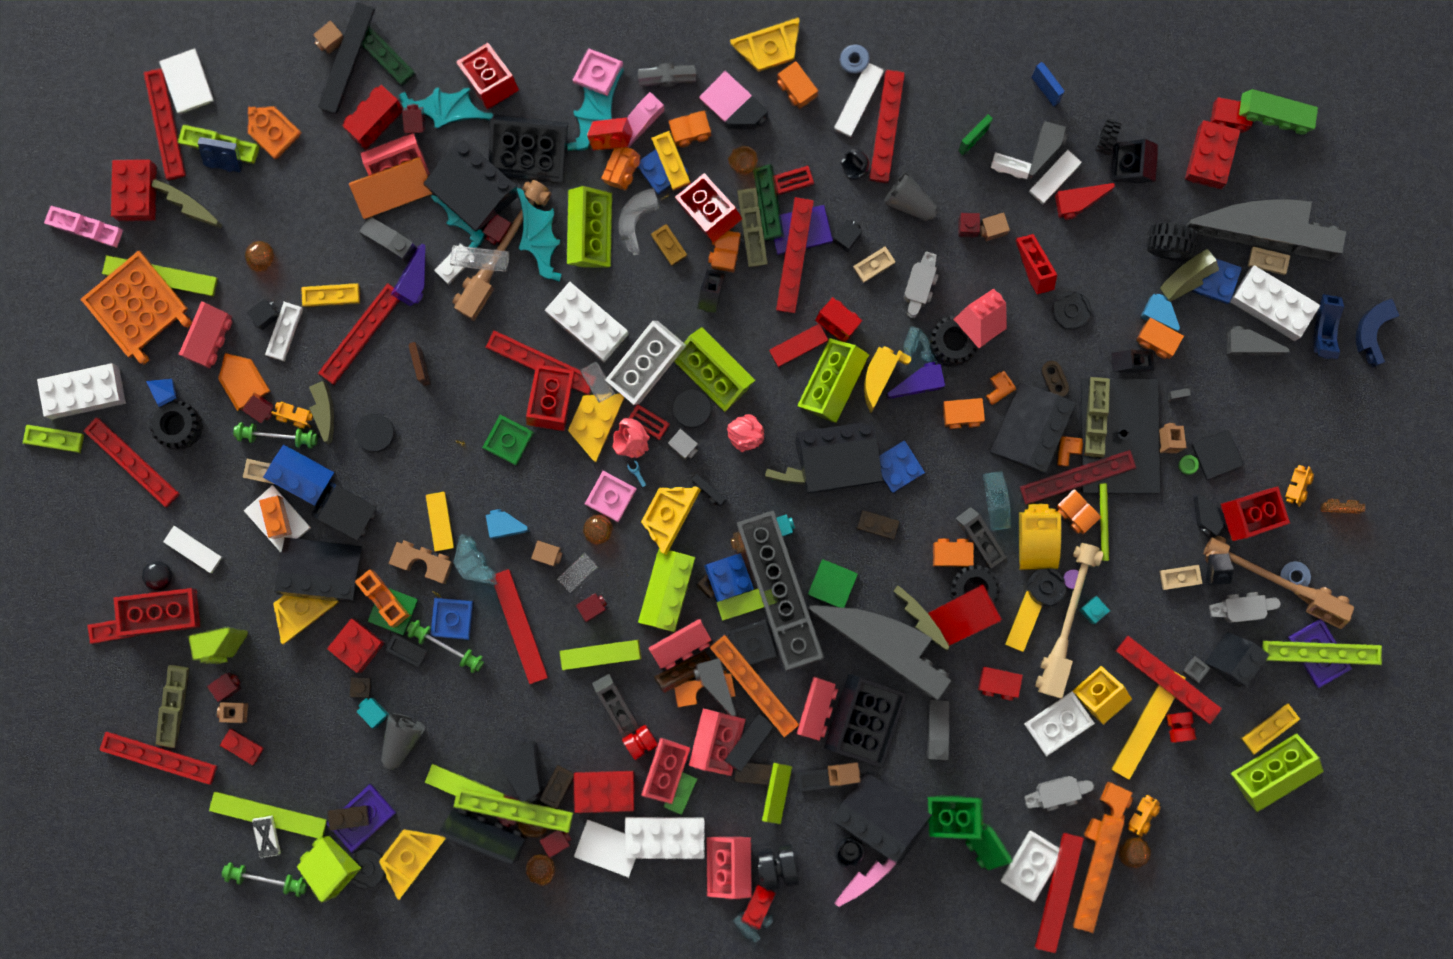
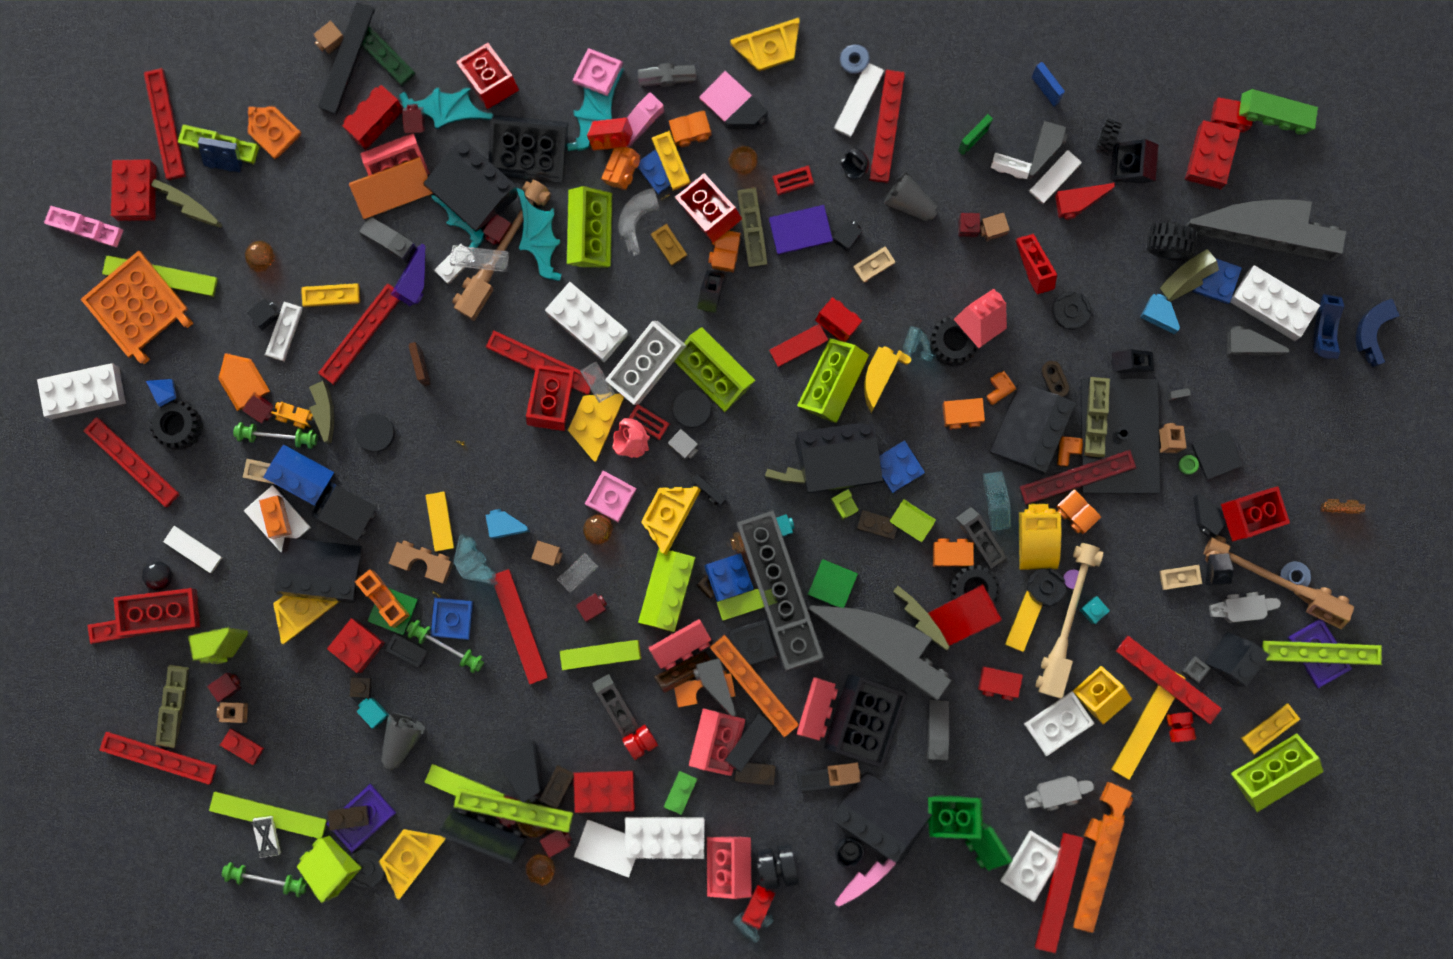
lime tile [23,425,84,453] -> none
white tile [160,49,214,114] -> none
coral slope [179,301,232,369] -> none
green tile [482,415,534,466] -> none
medium azure hand [627,461,646,487] -> none
coral slope [642,738,690,804] -> none
coral hair [727,414,764,452] -> none
dark green tile [753,164,784,242] -> none
lime tile [762,763,792,824] -> none
red plate [776,197,814,313] -> none
orange brick [777,61,818,109] -> none
dark purple slope [887,362,945,399] -> none
light grey hinge [904,252,938,319] -> none
lime bar [1099,484,1109,561] -> none
clear orange hair [1119,837,1151,868] -> none
light orange hinge [1128,795,1160,837] -> none
orange brick [1136,317,1184,359] -> none
tan plate [1247,247,1290,275] -> none
light orange hinge [1285,465,1314,507] -> none
none -> lime panel [831,489,858,520]
none -> lime panel [890,499,936,542]

